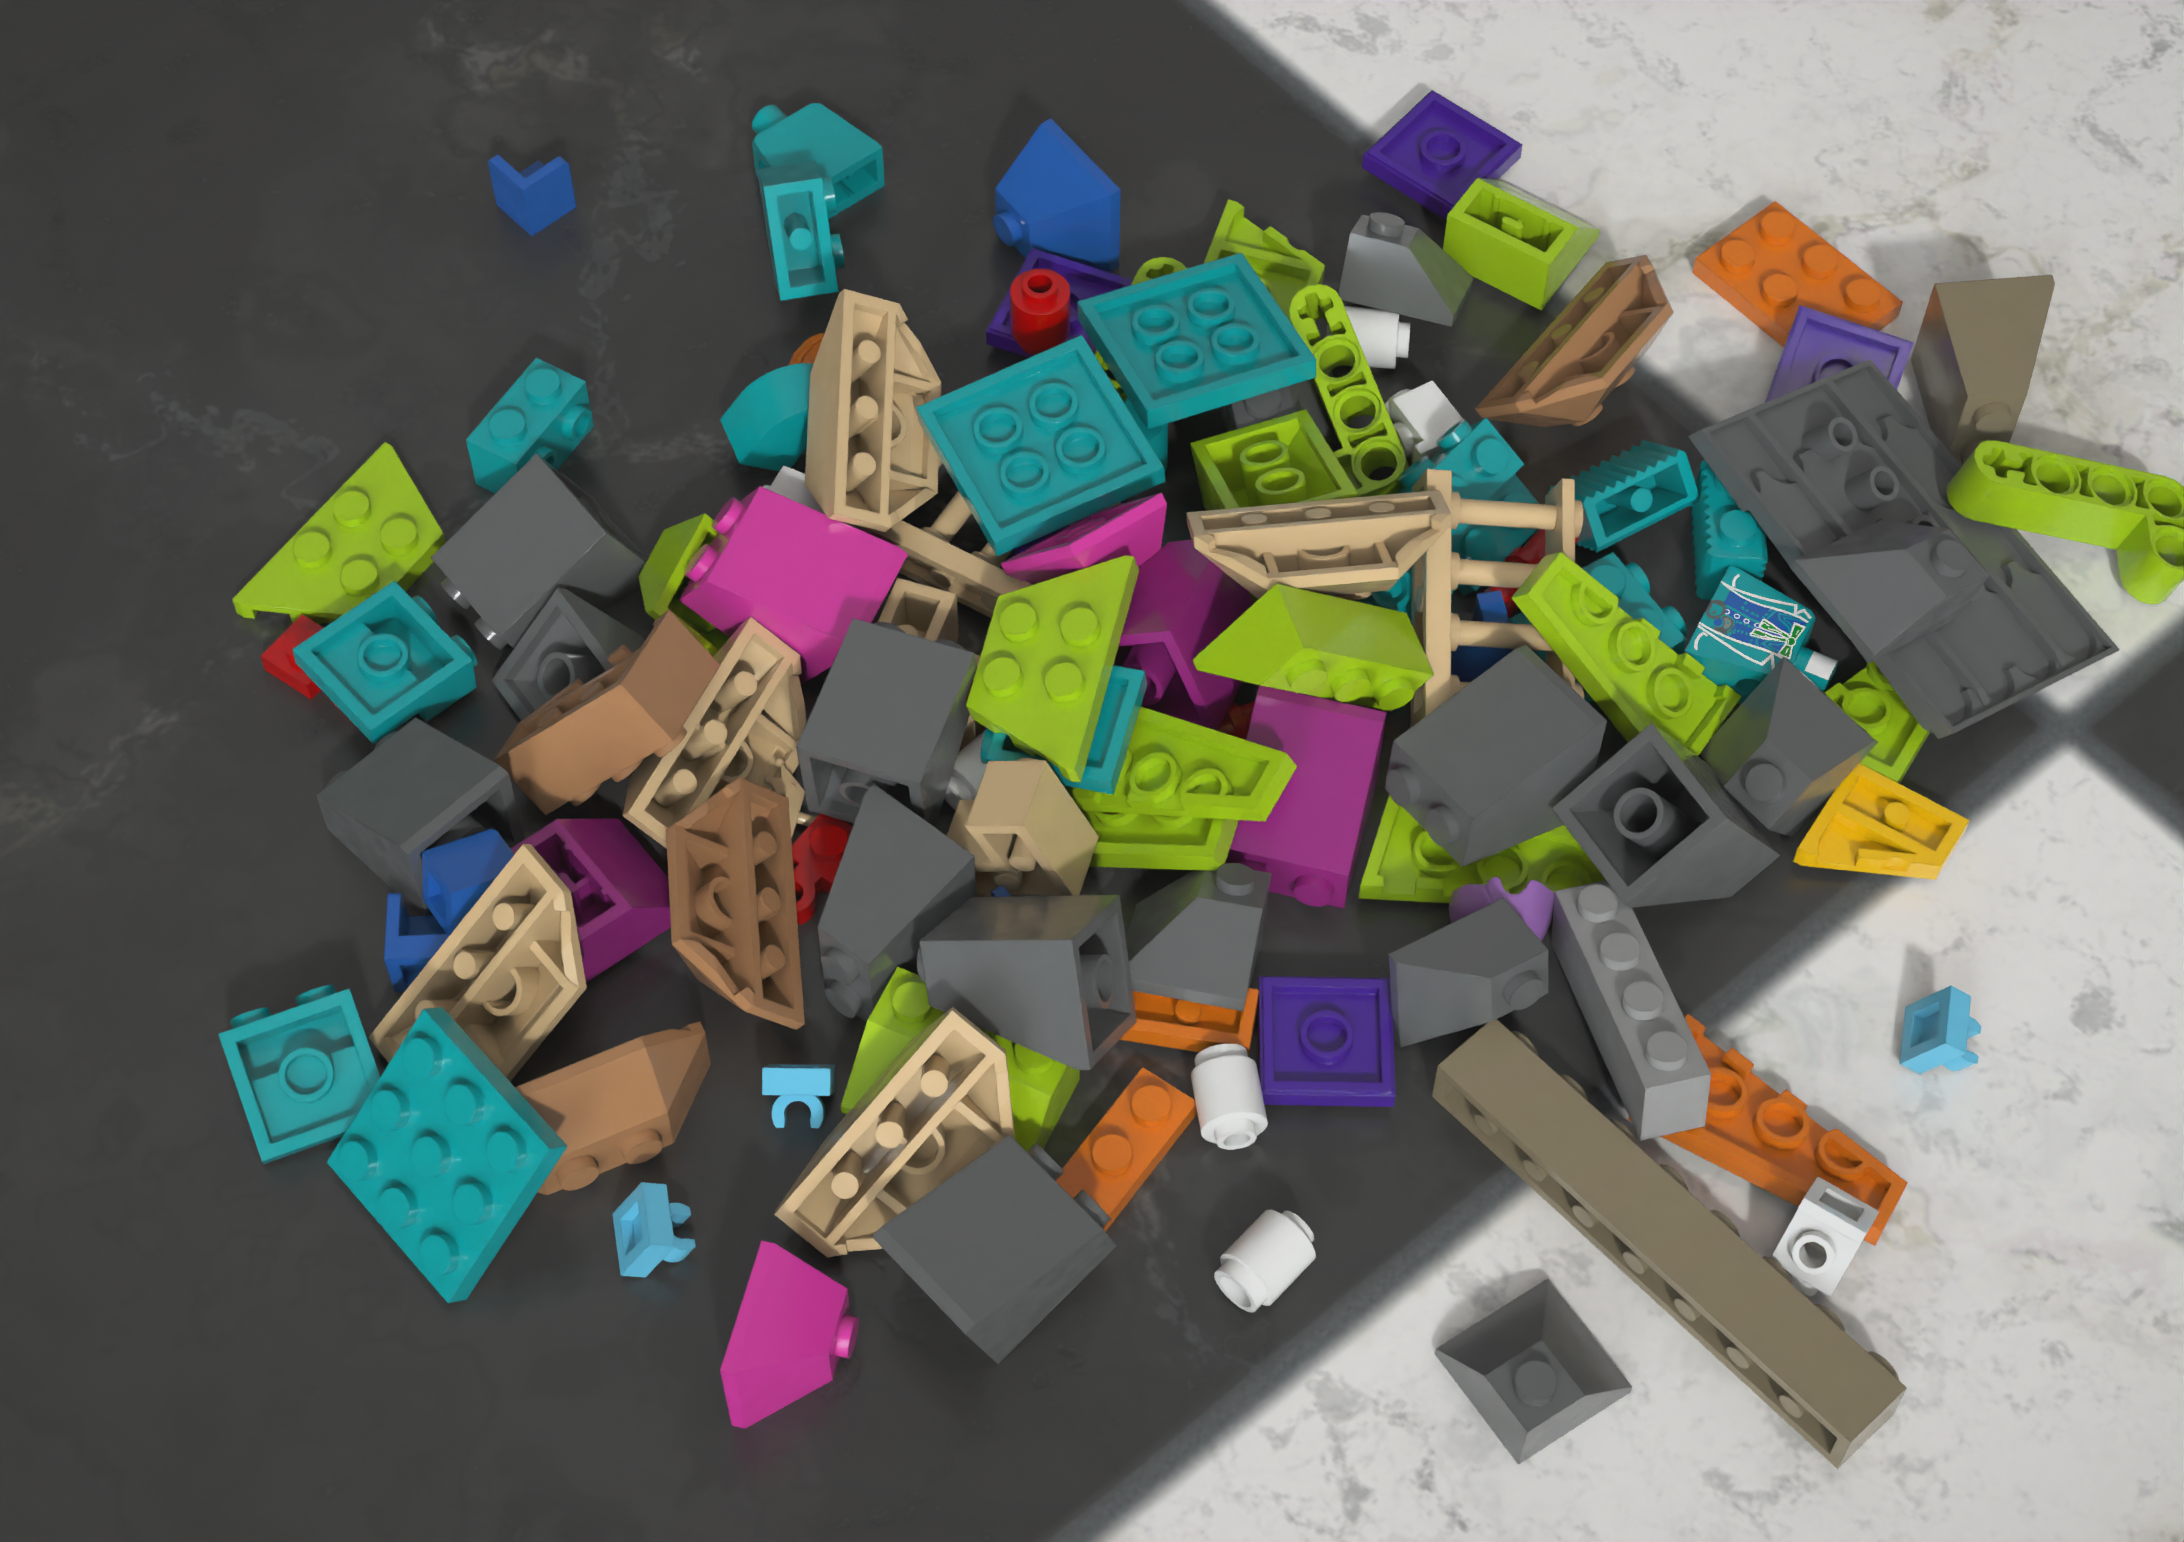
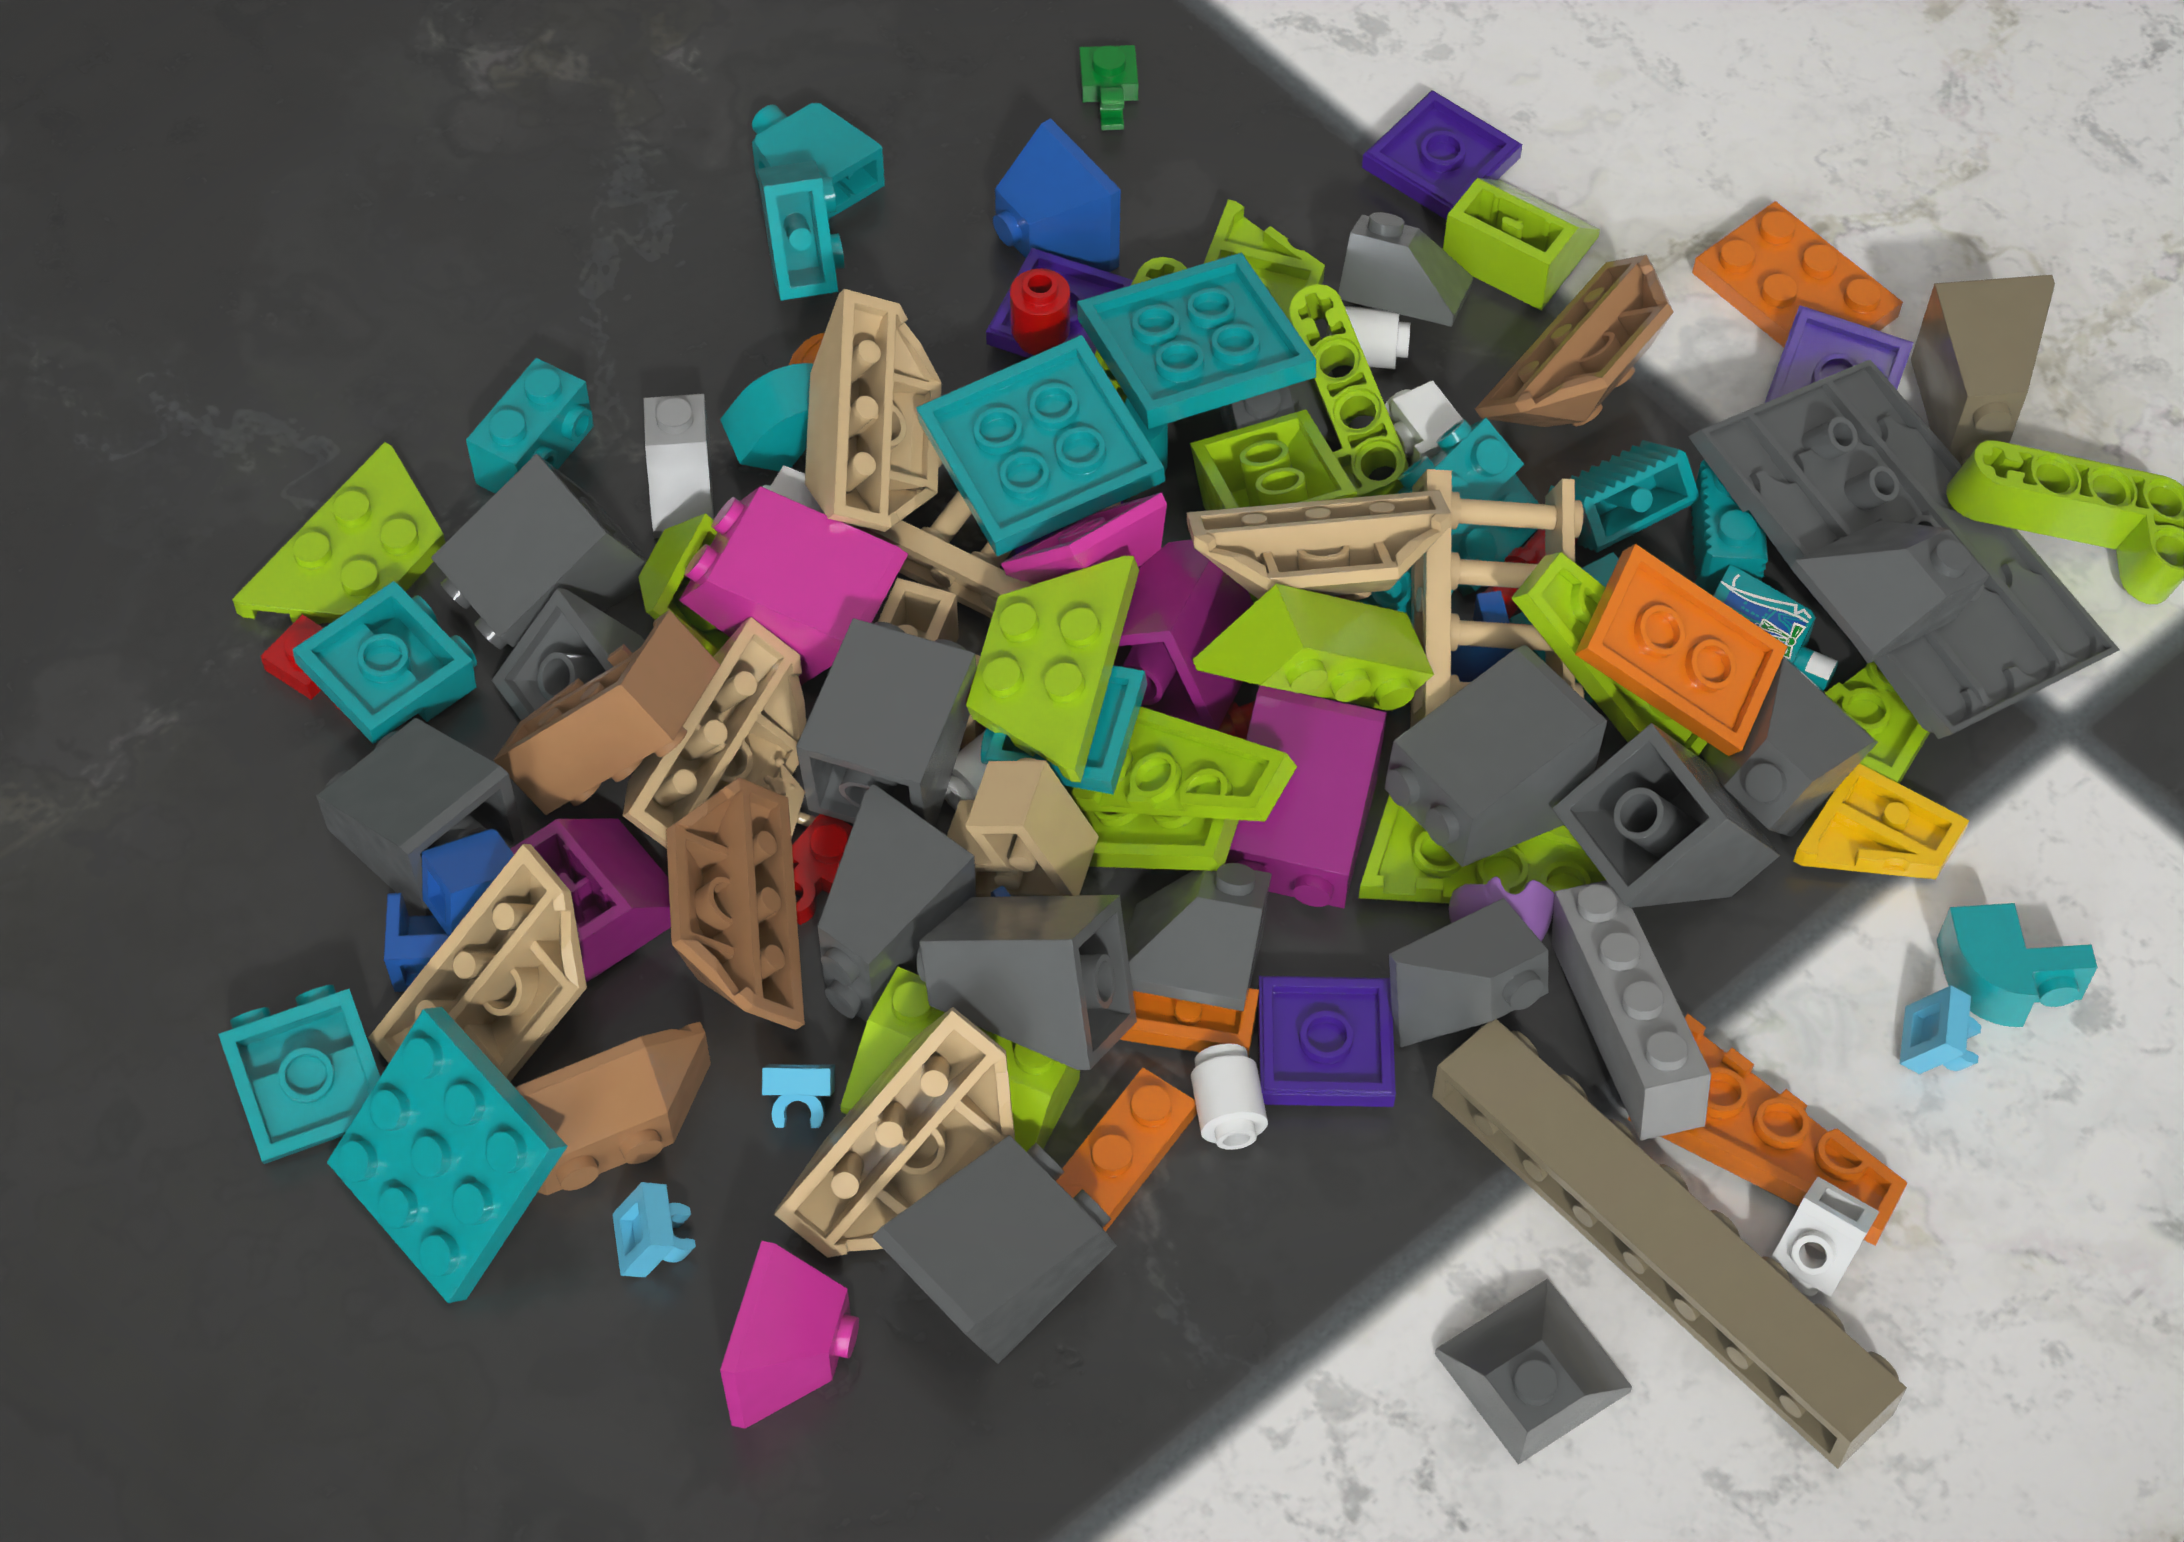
blue panel [488,154,576,237] -> none
white brick [1214,1210,1316,1313] -> none
none -> light grey slope [644,394,714,539]
none -> green plate [1079,45,1138,130]
none -> orange plate [1575,544,1788,756]
none -> teal brick [1937,903,2098,1027]

